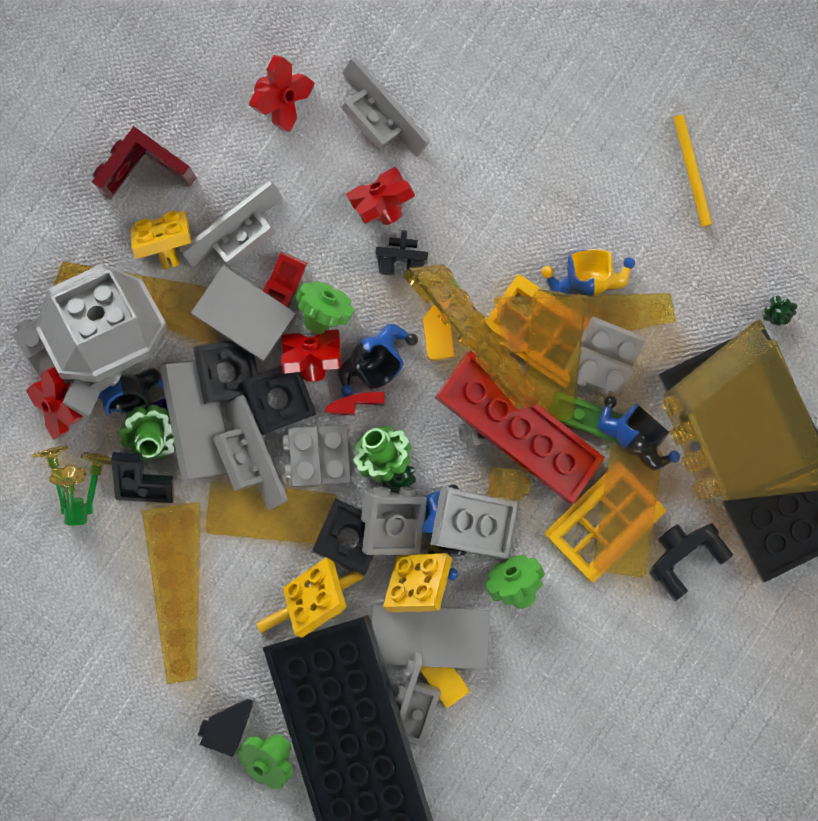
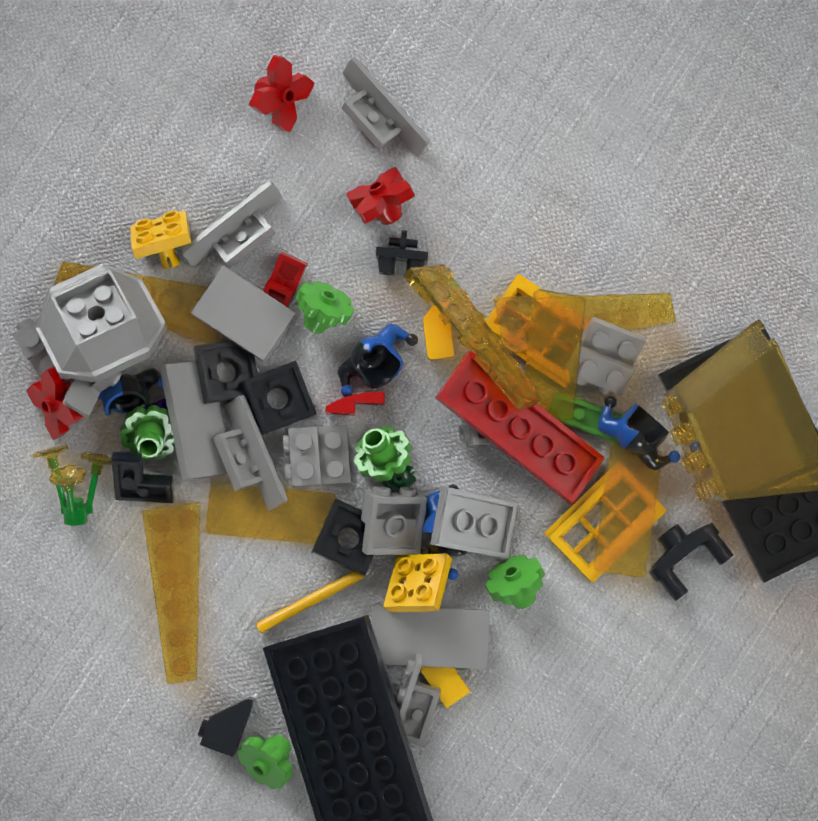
dark red bracket [92,126,197,200] -> none
red plant [281,329,341,382] -> none
yellow plate [283,557,347,638] -> none
clear yellow brick [487,467,531,501] -> none
yellow piece [541,249,635,299] -> none
yellow bar [673,115,713,228] -> none
dark green plant [763,296,798,326] -> none

